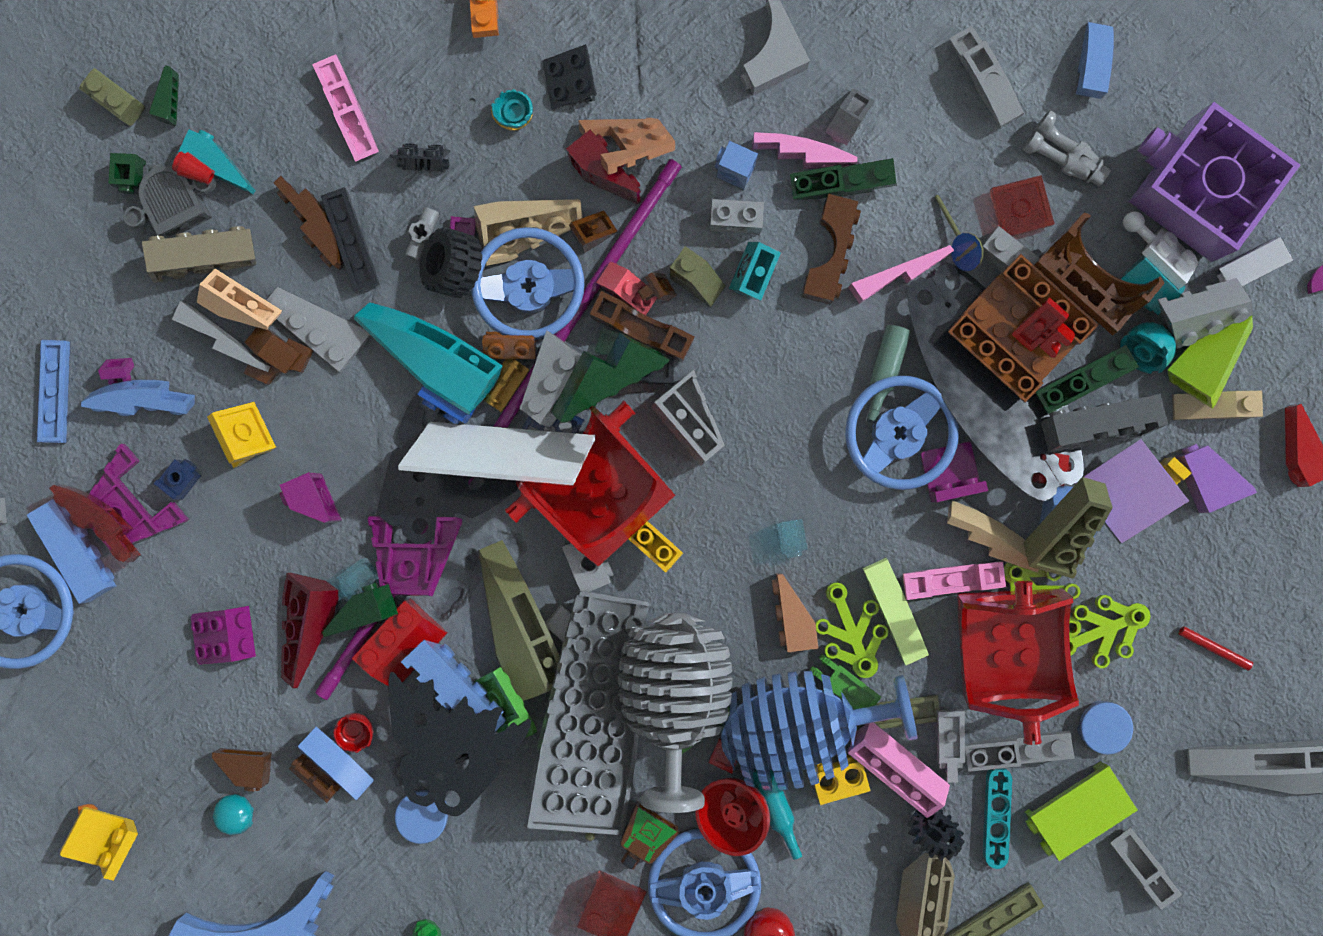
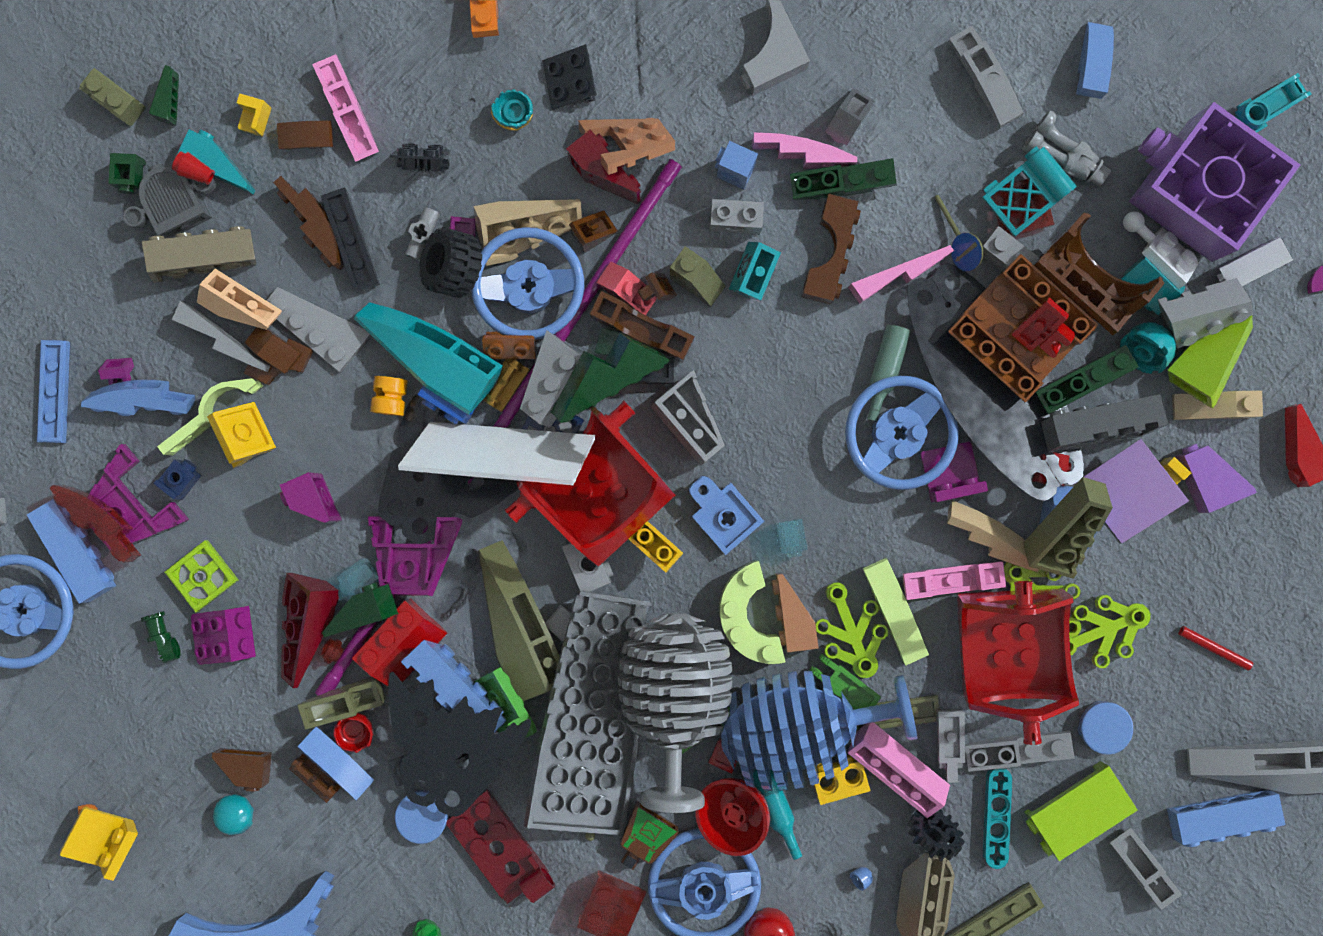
none -> dark green connector [141,611,181,663]
none -> yellowish green piece [157,378,264,456]
none -> lime piece [164,540,239,613]
none -> yellow panel [237,93,271,137]
none -> reddish brown slope [277,121,333,150]
none -> olive slope [297,677,386,730]
none -> clear red plate [320,639,343,664]
none -> light orange wheel [370,376,408,416]
none -> dark red hinge [446,789,555,904]
none -> medium blue plate [688,476,764,555]
none -> yellowish green brick [719,560,785,664]
none -> medium blue hinge [850,867,873,891]
none -> teal piece [982,146,1077,237]
none -> medium blue brick [1167,789,1285,847]
none -> teal piece [1234,73,1312,133]

